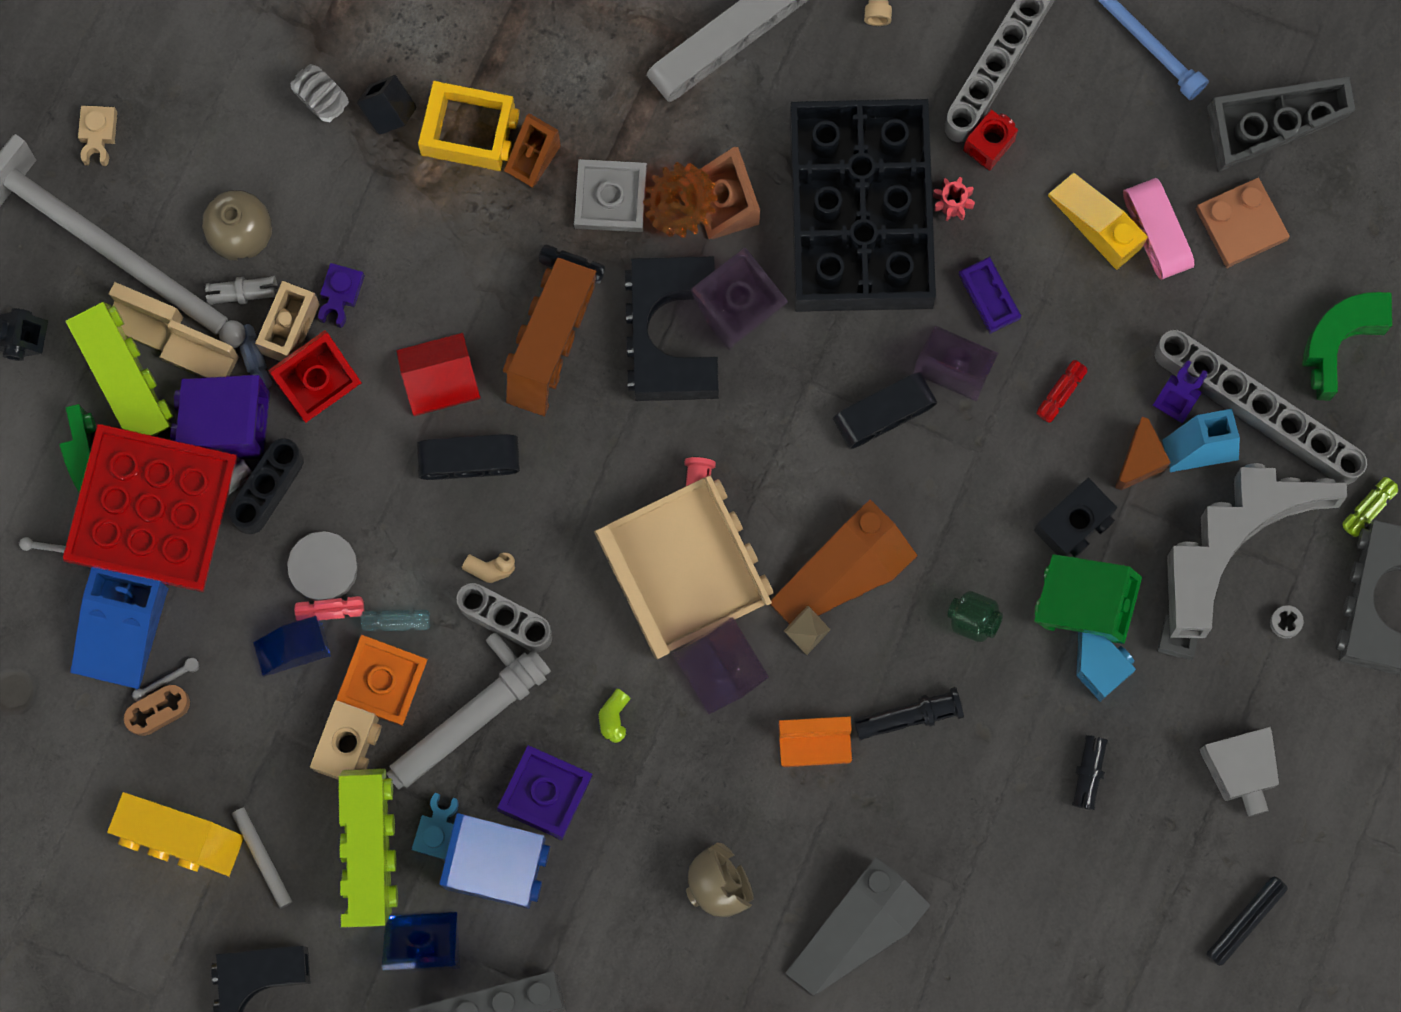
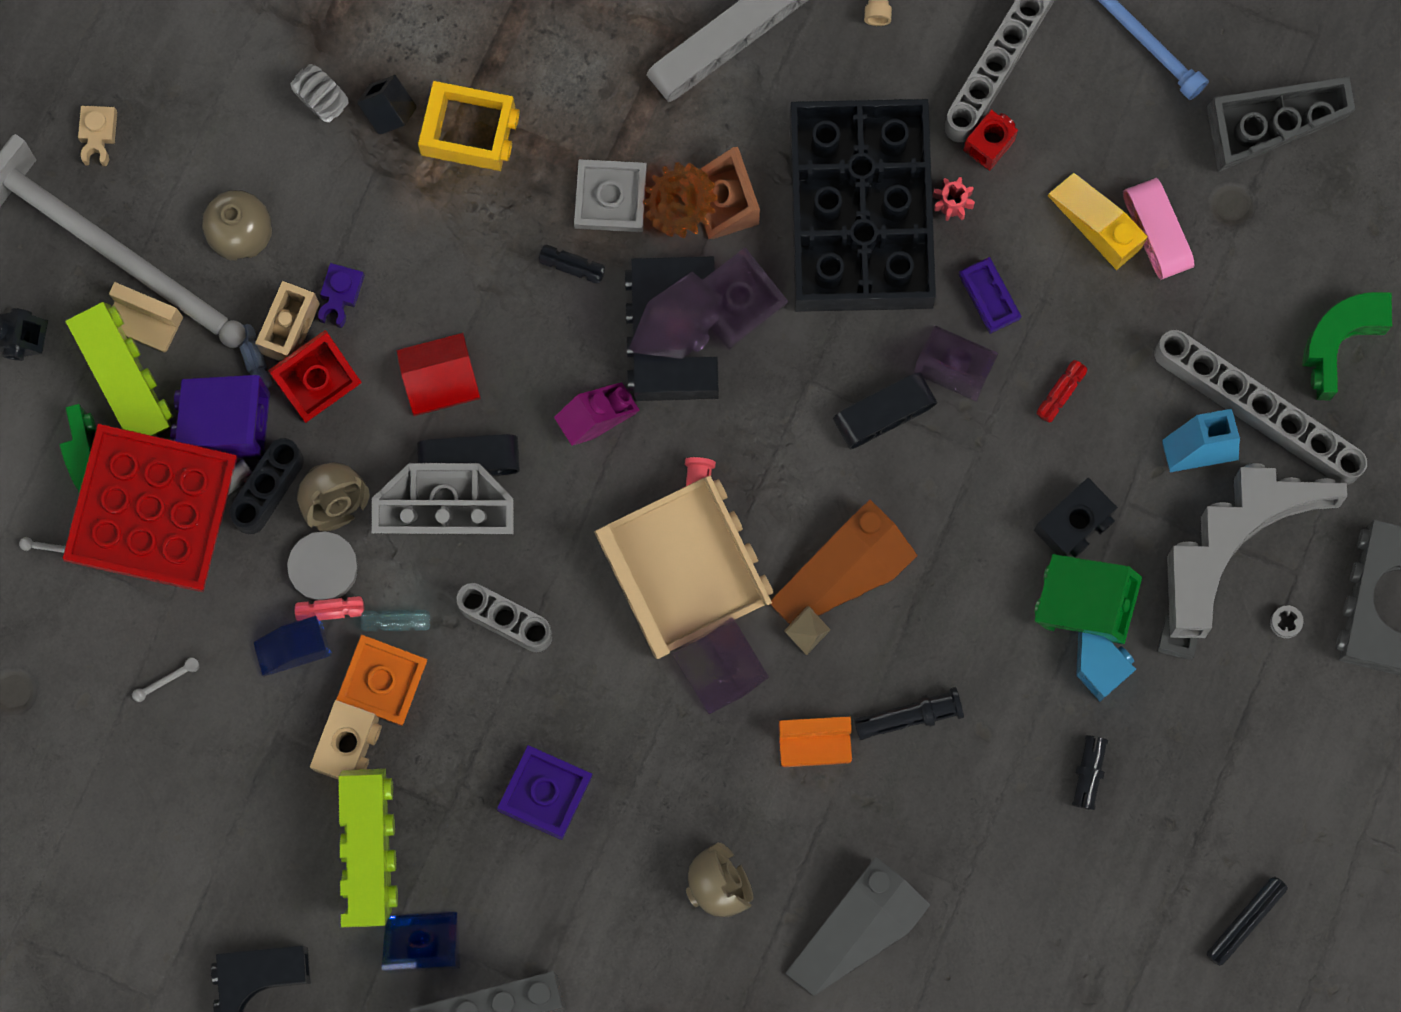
blue slope [71,567,169,689] -> none
yellow wedge [107,792,244,877] -> none
medium nougat beam [124,685,190,736] -> none
tan panel [160,320,239,378] -> none
light grey pin [205,276,278,305] -> none
light grey bar [231,807,293,909] -> none
light grey cylinder [386,633,551,789] -> none
dark azure plate [412,793,459,860] -> none
slope [439,813,550,909] -> none
tan arm [462,552,515,583] -> none
dark orange wedge [503,257,596,417] -> none
dark orange slope [504,113,561,188] -> none
lime arm [598,688,631,743] -> none
clear green head [947,591,1003,642] -> none
dark orange slope [1115,417,1171,490] -> none
dark purple plate [1153,361,1207,423] -> none
nougat plate [1196,177,1290,268] -> none
light grey torso [1199,727,1279,817] -> none
lime axle [1342,477,1398,537] -> none
none -> dark tan cylinder [297,462,370,531]
none -> light grey wedge [371,463,514,534]
none -> magenta slope [554,382,640,446]
none -> clear purple slope [629,272,723,359]

